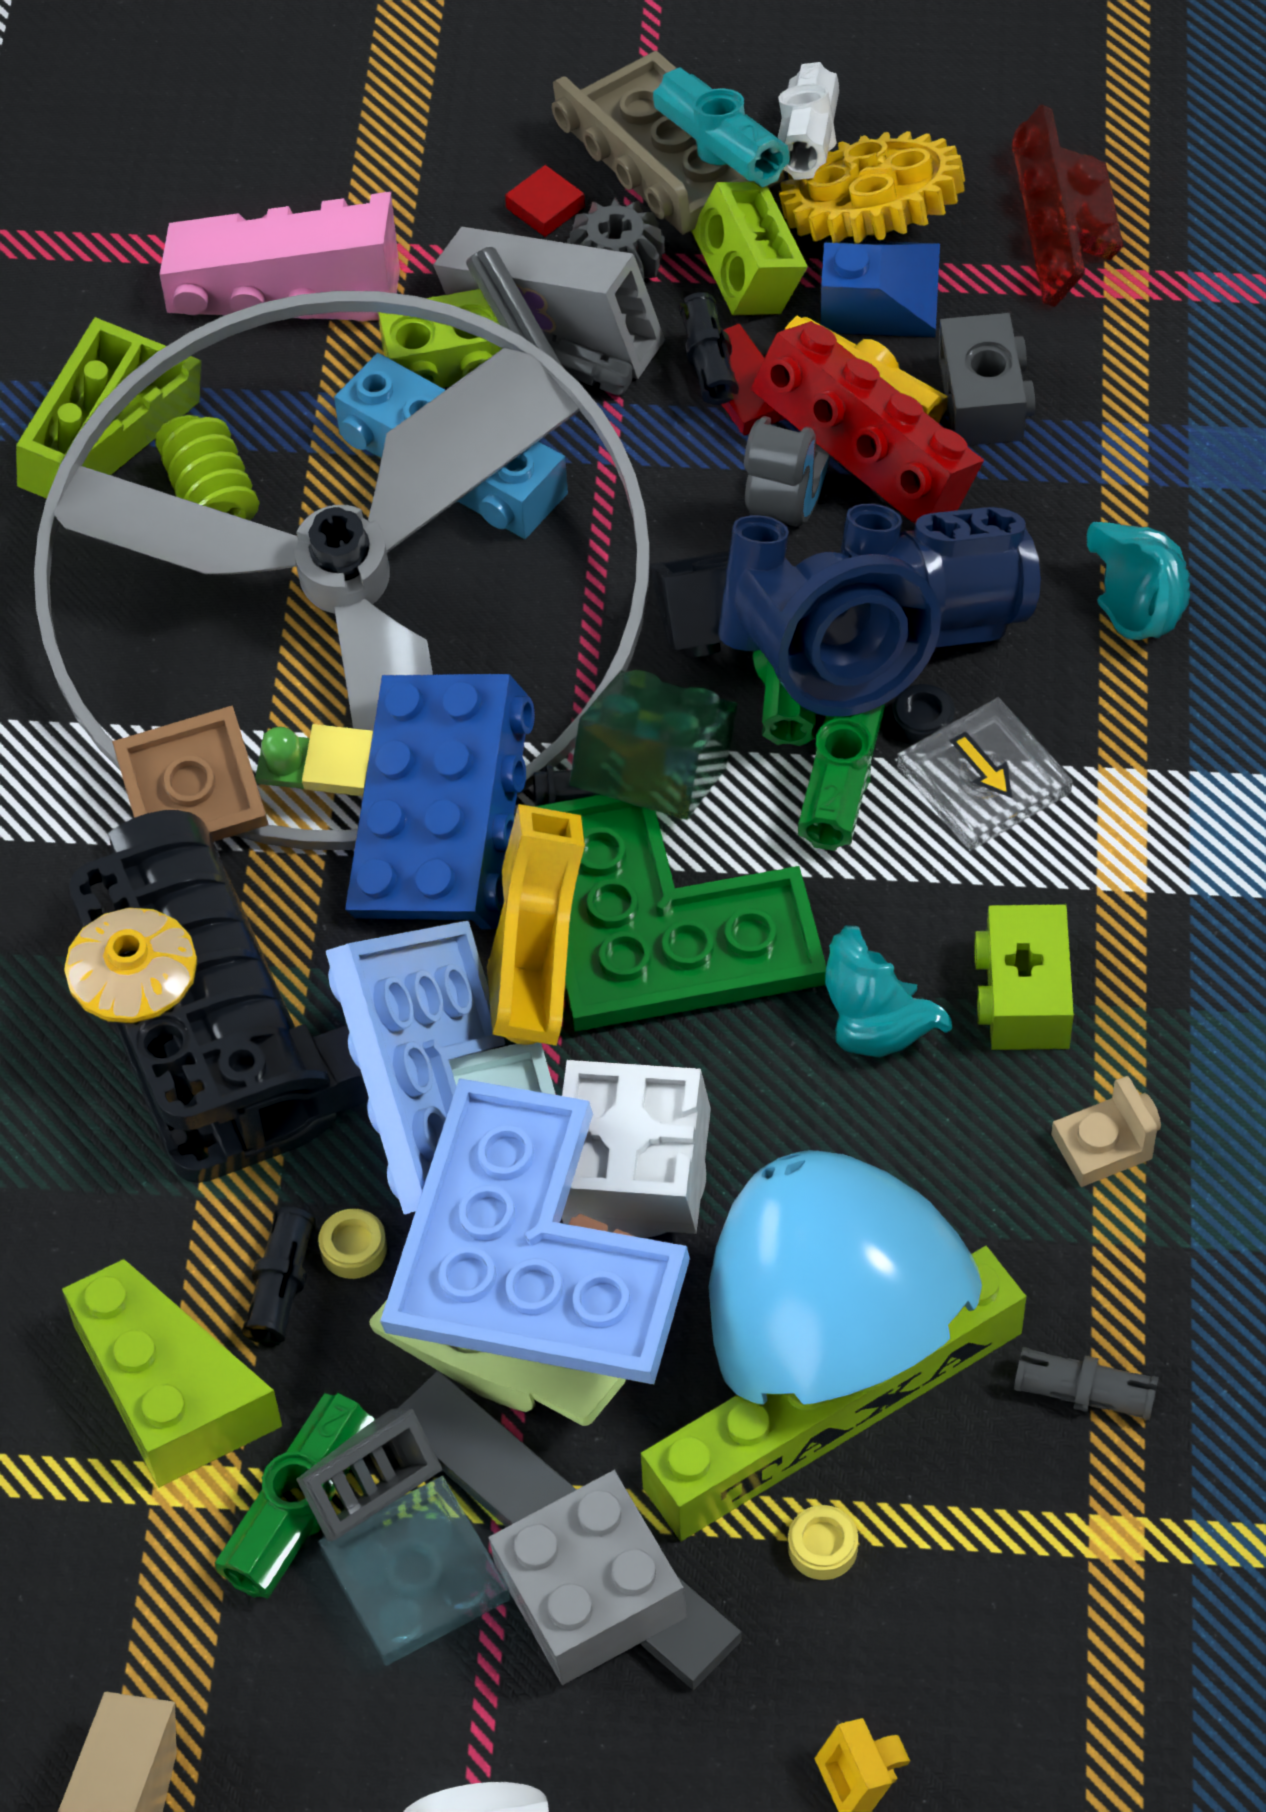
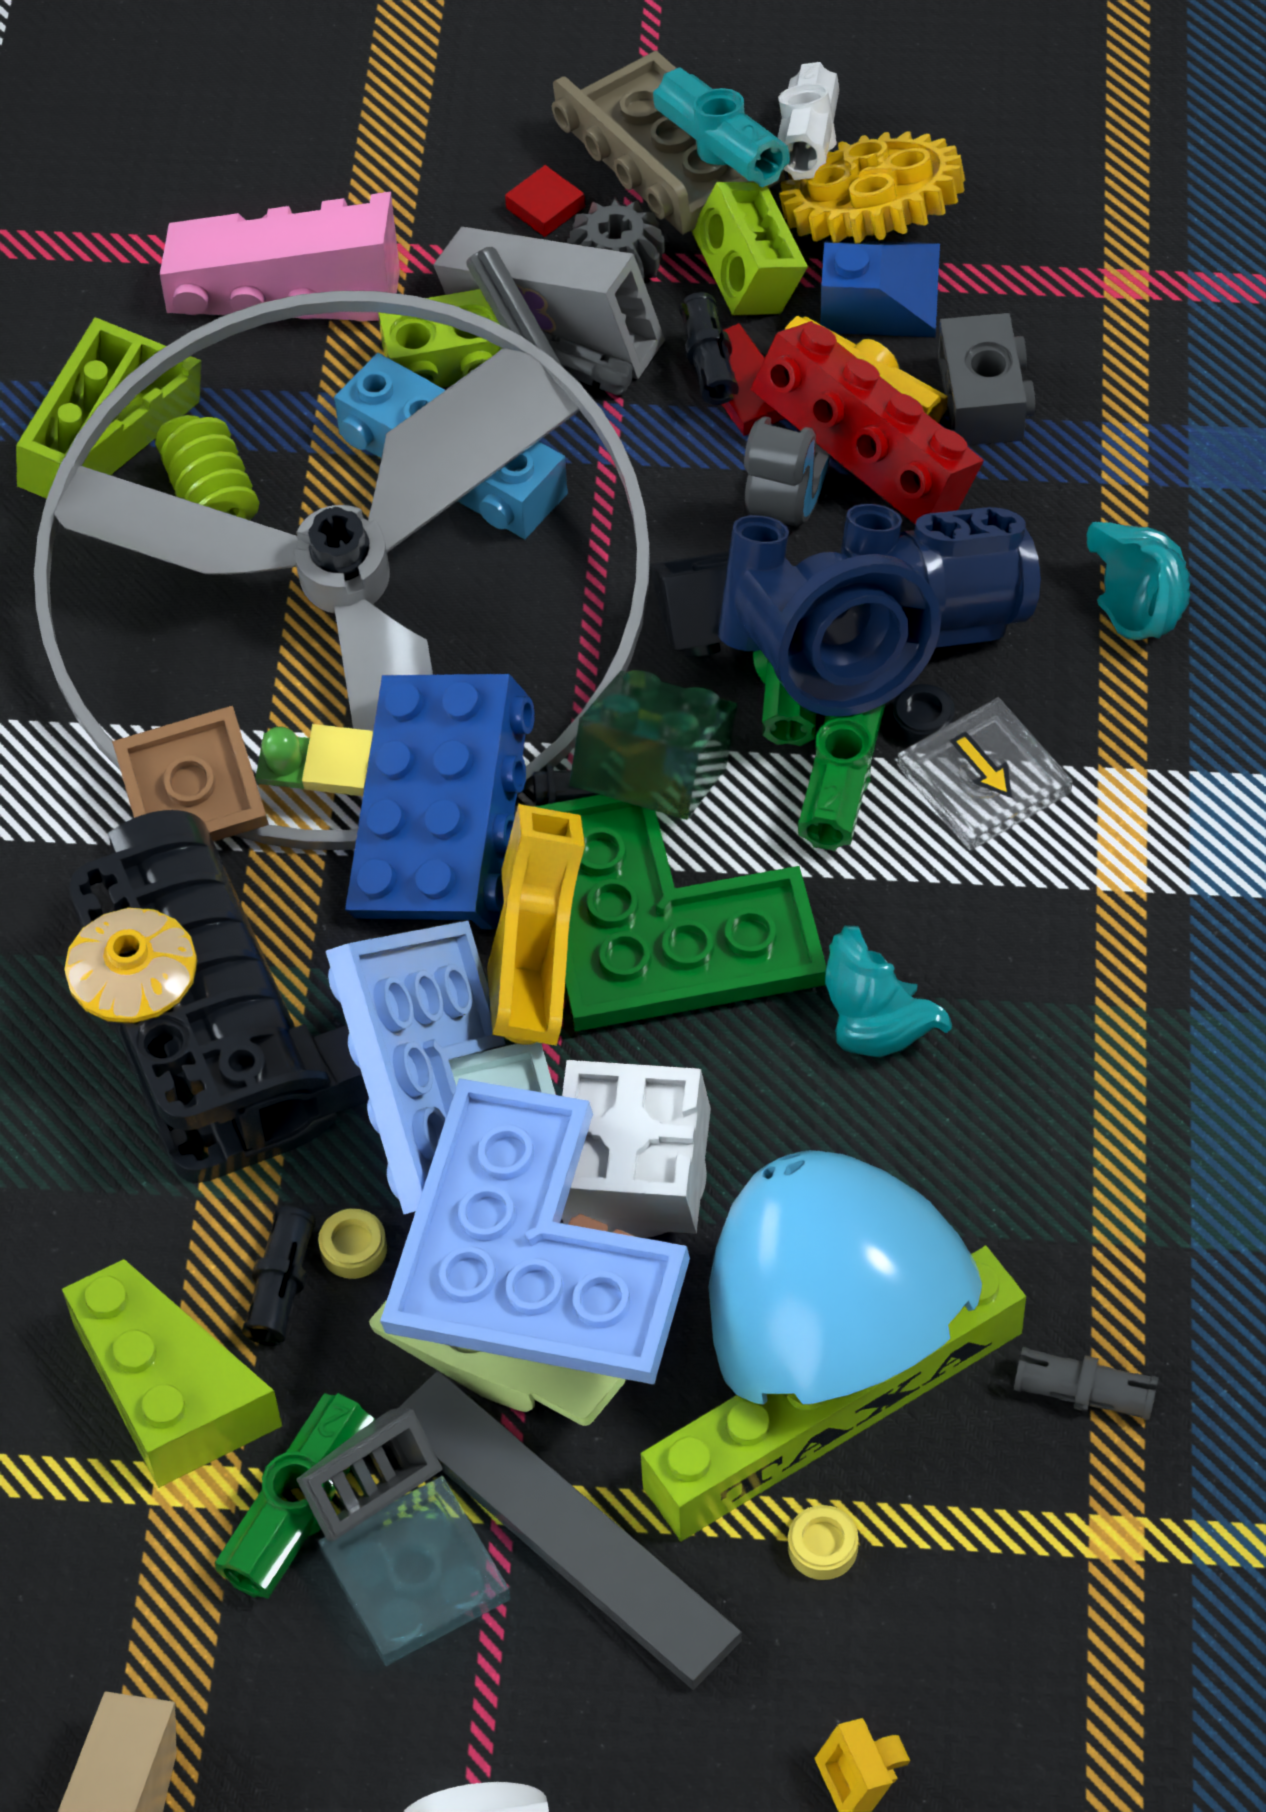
light grey brick [488,1470,687,1685] -> none
lime brick [974,905,1074,1050] -> none
clear red bracket [1012,105,1124,307] -> none
tan bracket [1051,1076,1161,1187] -> none

